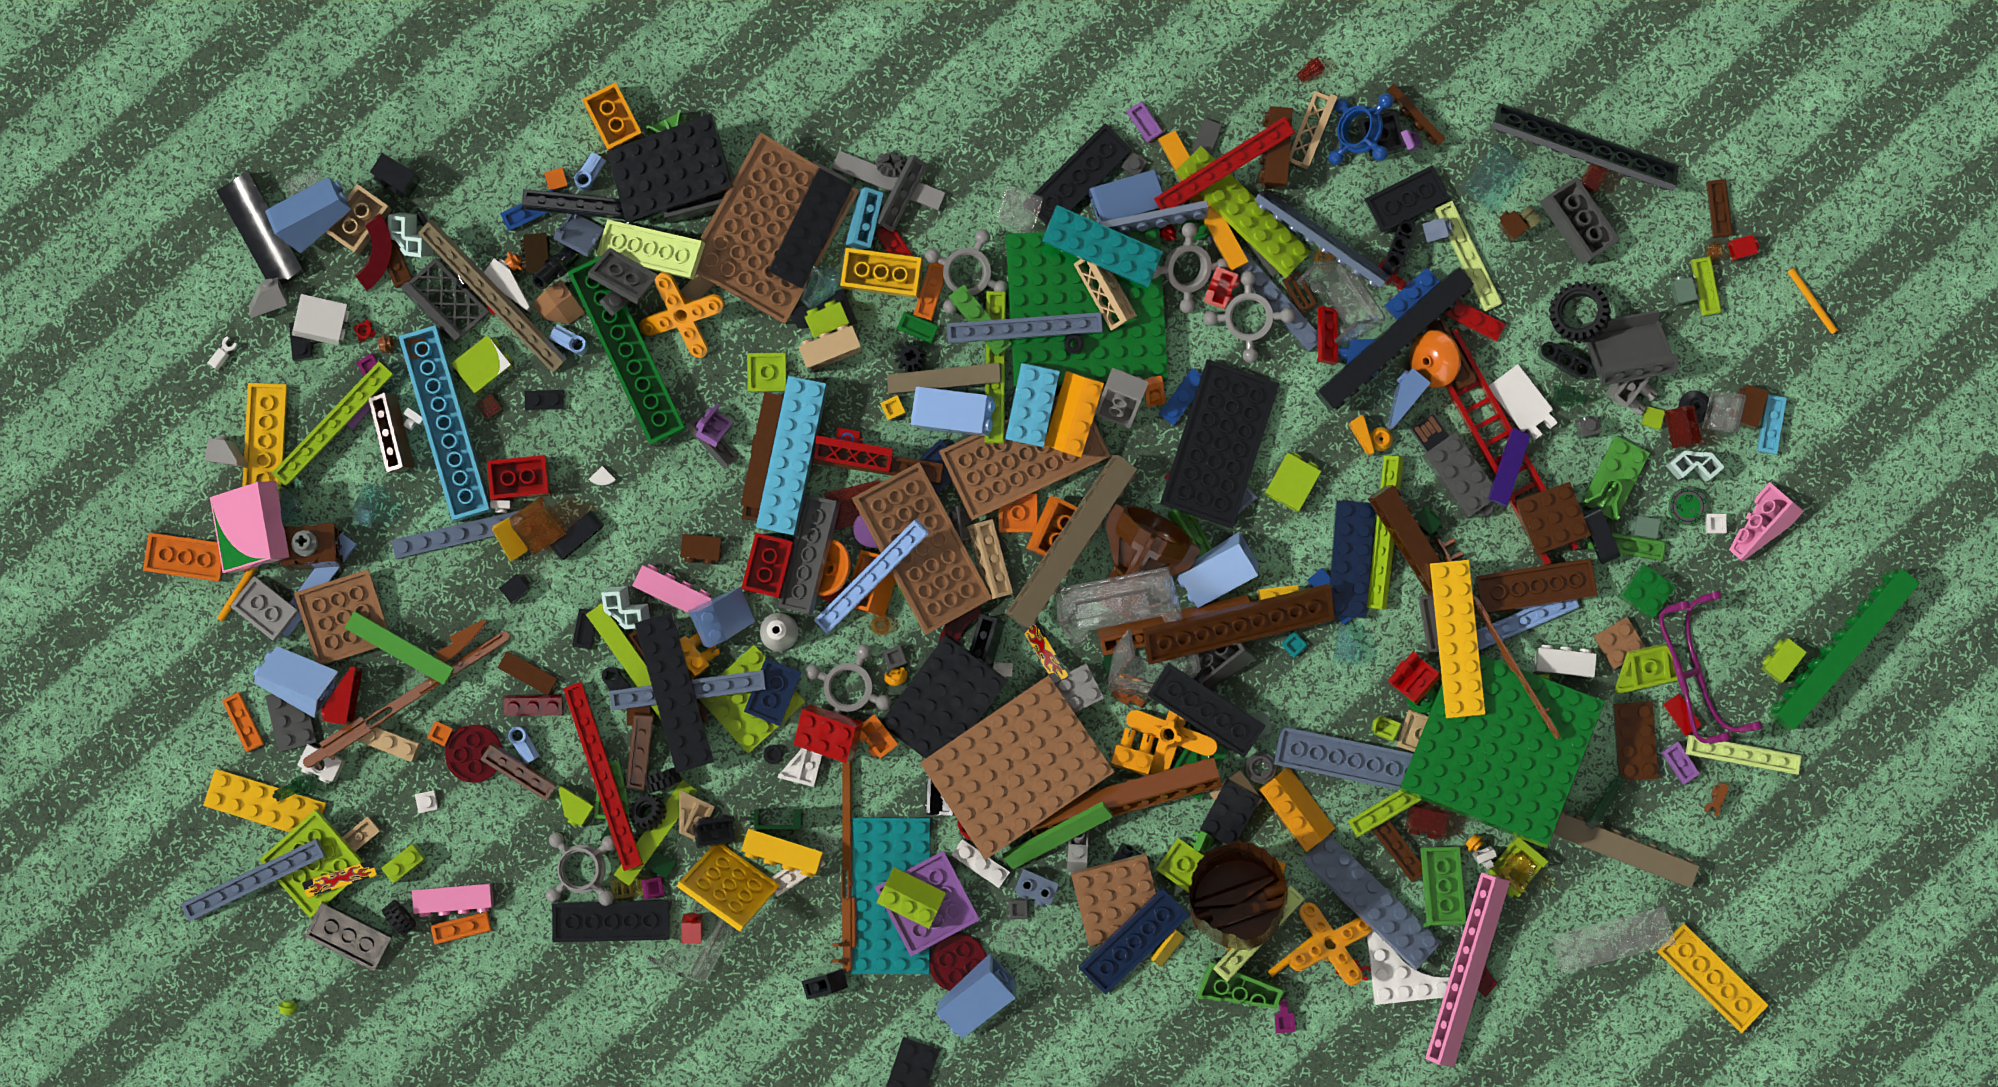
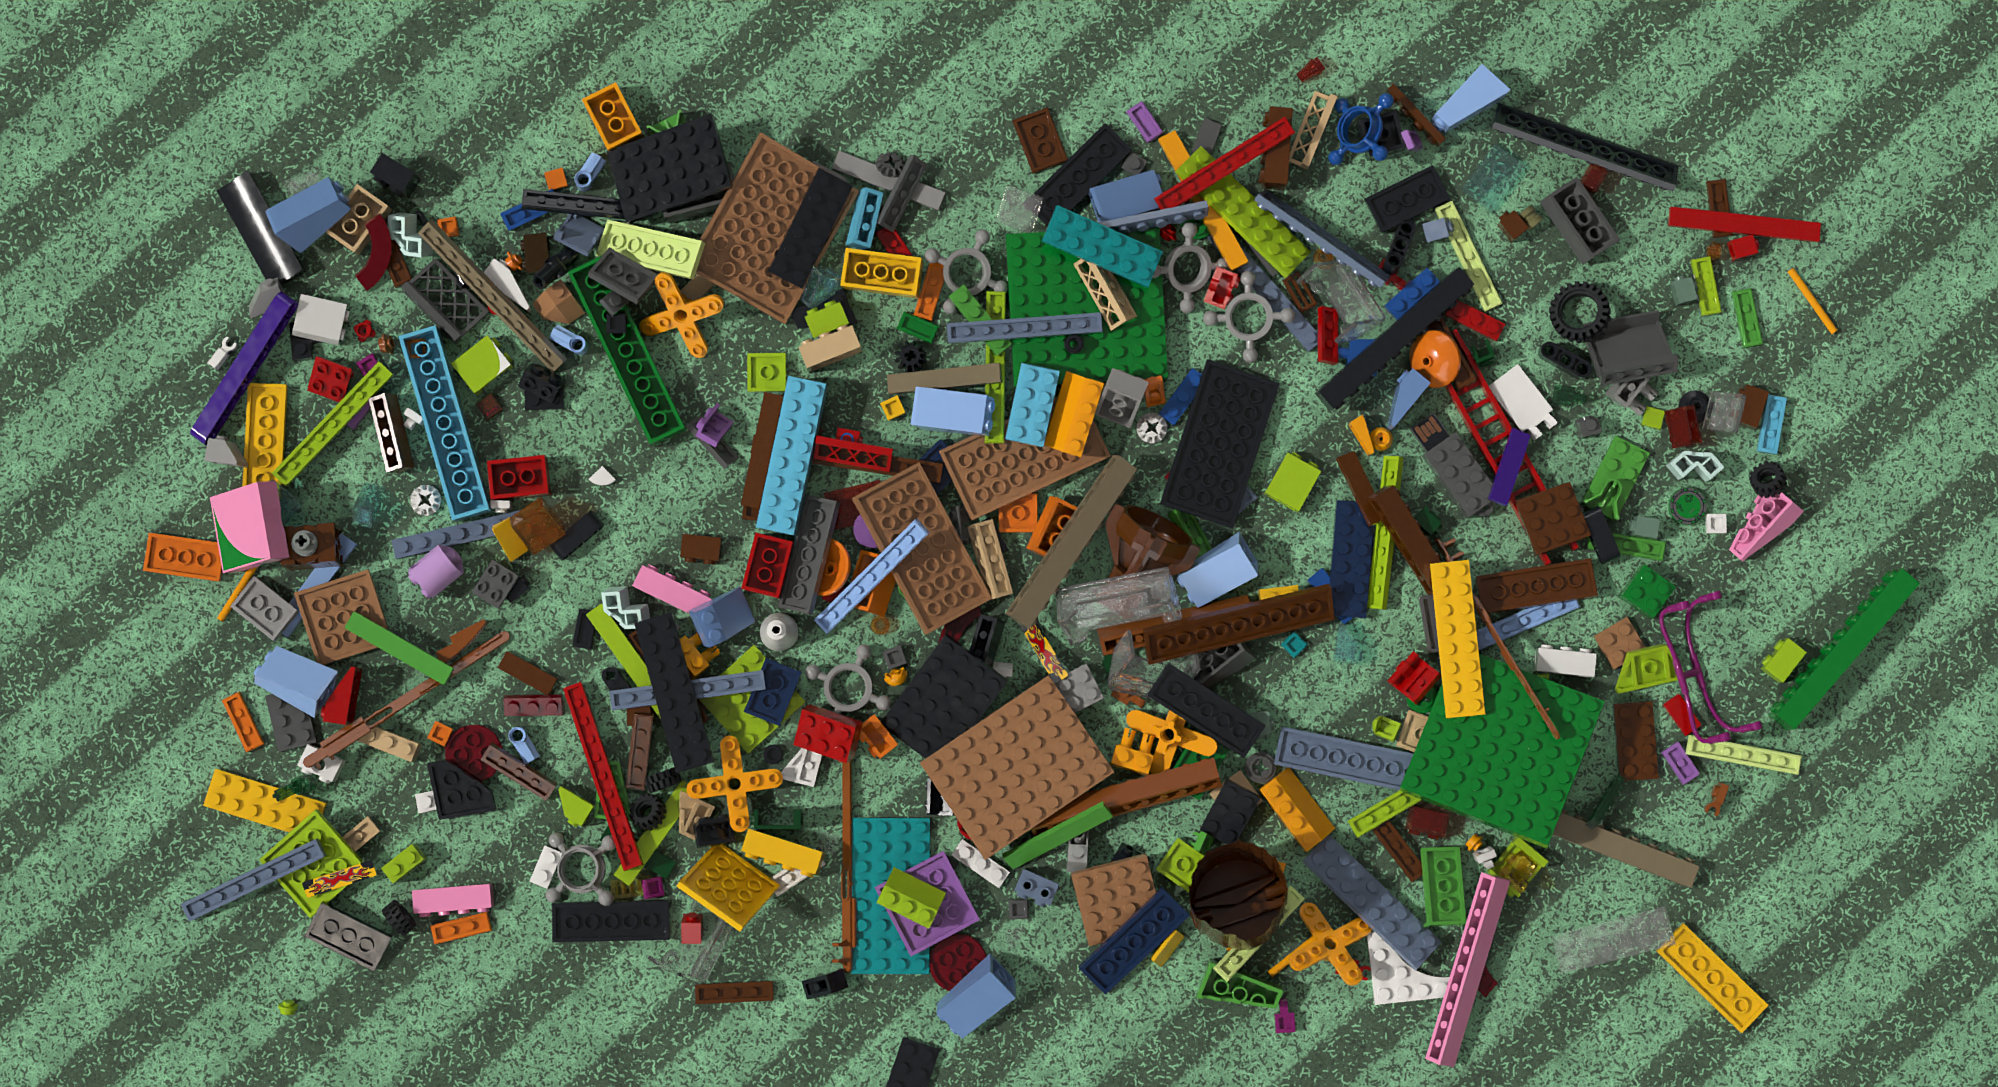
none -> dark purple beam [190,292,298,446]
none -> red hinge [307,356,354,402]
none -> lavender cylinder [408,544,464,599]
none -> white gear [410,485,441,516]
none -> black plate [427,759,497,820]
none -> orange tile [437,216,460,237]
none -> dark grey hinge [472,560,519,609]
none -> black bracket [518,363,566,403]
none -> white plate [529,845,563,889]
none -> black tile [606,313,627,334]
none -> light orange piece [686,736,783,832]
none -> reddish brown plate [695,981,774,1004]
none -> reddish brown tile [1012,107,1068,174]
none -> white gear [1136,412,1167,443]
none -> reddish brown tile [1336,451,1382,527]
none -> light blue slope [1431,64,1510,134]
none -> dark green window [1470,339,1498,367]
none -> red tile [1668,207,1821,243]
none -> bright green tile [1731,288,1763,348]
none -> black tyre [1749,461,1787,498]

